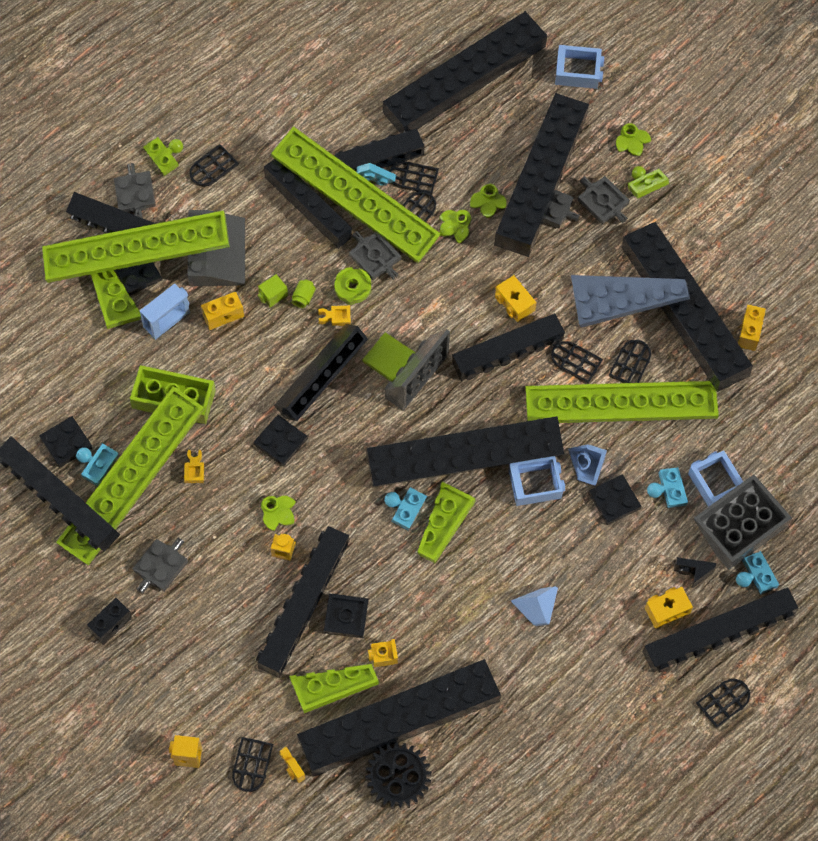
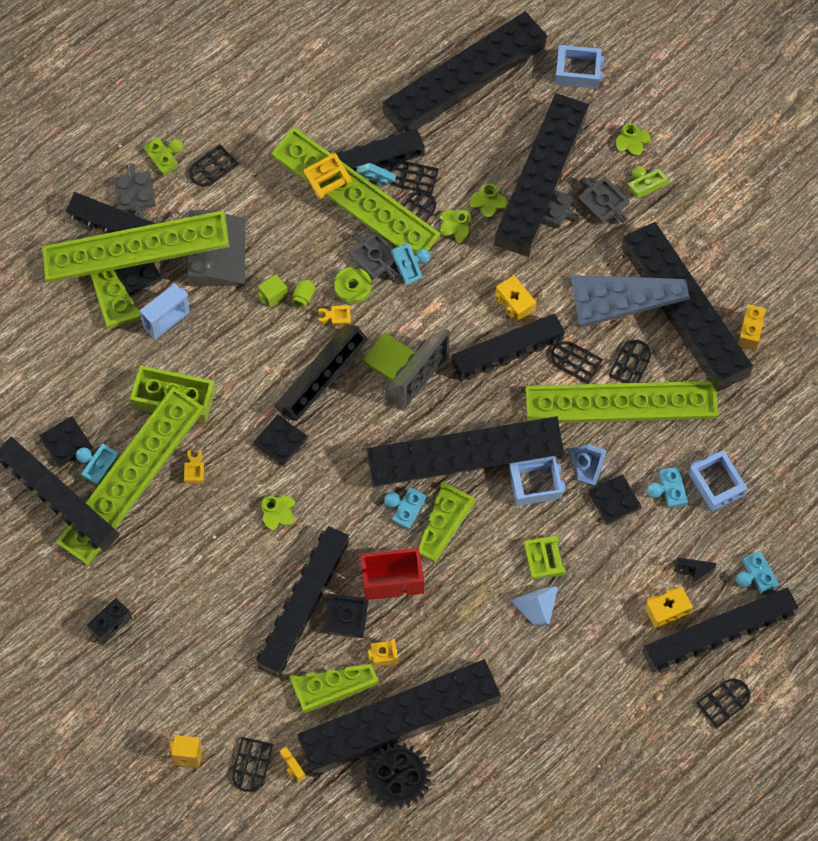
dark grey plate [132,537,188,594] -> none
yellow brick [201,292,244,330] -> none
black brick [264,159,352,249] -> none
yellow brick [271,534,296,561] -> none
dark grey slope [694,474,792,570] -> none
none -> yellow plate [303,153,352,200]
none -> red piece [360,548,424,600]
none -> medium azure plate [391,243,431,285]
none -> lime plate [524,536,566,580]

